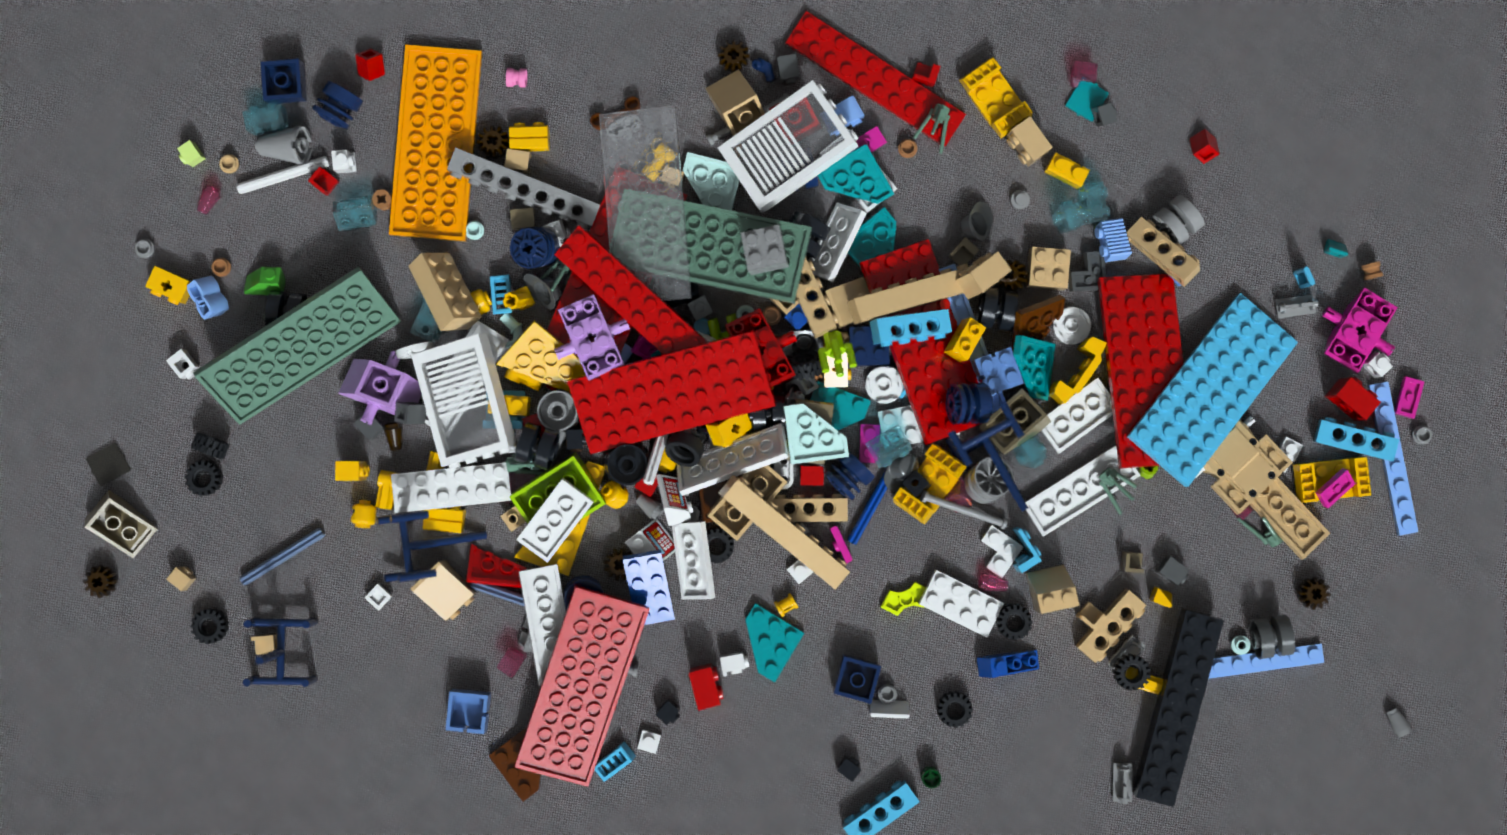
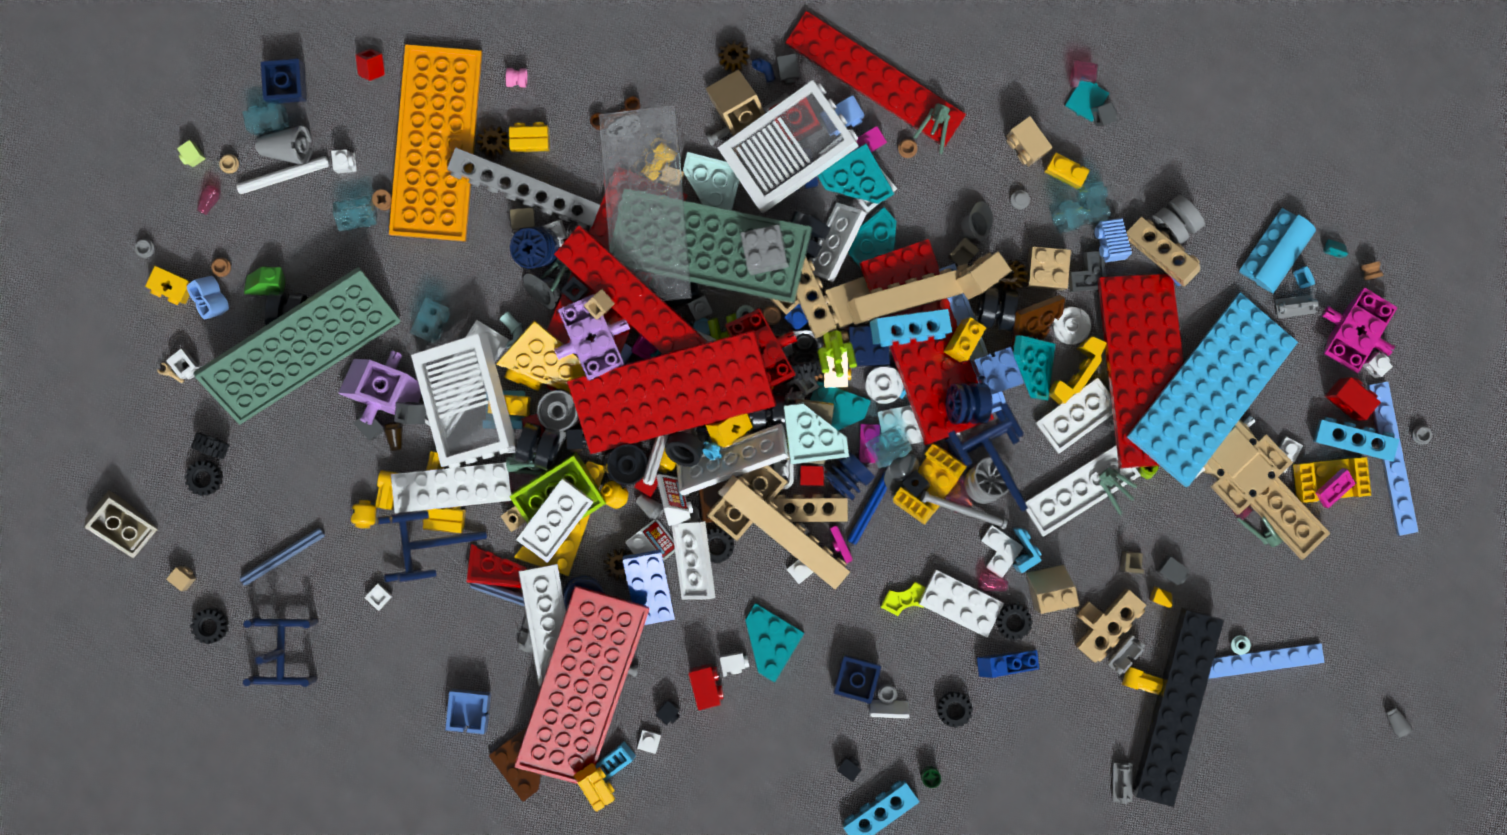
dark brown gear [83,565,118,598] -> none
clear smoke piece [86,443,131,487] -> none
tan panel [251,634,277,655] -> none
red panel [308,166,339,196] -> none
dark blue wheel [312,80,364,130] -> none
yellow brick [335,461,370,481] -> none
white tile [396,342,435,359] -> none
tan brick [409,253,482,331] -> none
slope [411,560,476,621] -> none
light aqua plate [466,221,484,240] -> none
yellow head [470,289,492,315] -> none
medium azure slope [490,274,513,315] -> none
clear pink panel [497,647,527,678] -> none
yellow piece [503,286,536,311] -> none
tan panel [504,149,532,171] -> none
yellow bush [774,593,799,617] -> none
red panel [912,62,941,88] -> none
yellow plate [959,57,1033,139] -> none
dark tan slope [979,389,1051,455] -> none
clear light blue brick [1015,437,1047,468] -> none
black tyre [1112,654,1151,691] -> none
red panel [1189,129,1220,164] -> none
dark grey wheel [1250,614,1295,659] -> none
dark brown gear [1297,577,1331,610] -> none
dark pink plate [1394,377,1424,419] -> none
none -> tan hand [157,363,184,384]
none -> black plate [561,276,589,303]
none -> yellow brick [574,763,615,811]
none -> tan plate [584,290,615,320]
none -> medium azure plate [703,441,722,460]
none -> medium azure brick [1239,208,1316,293]

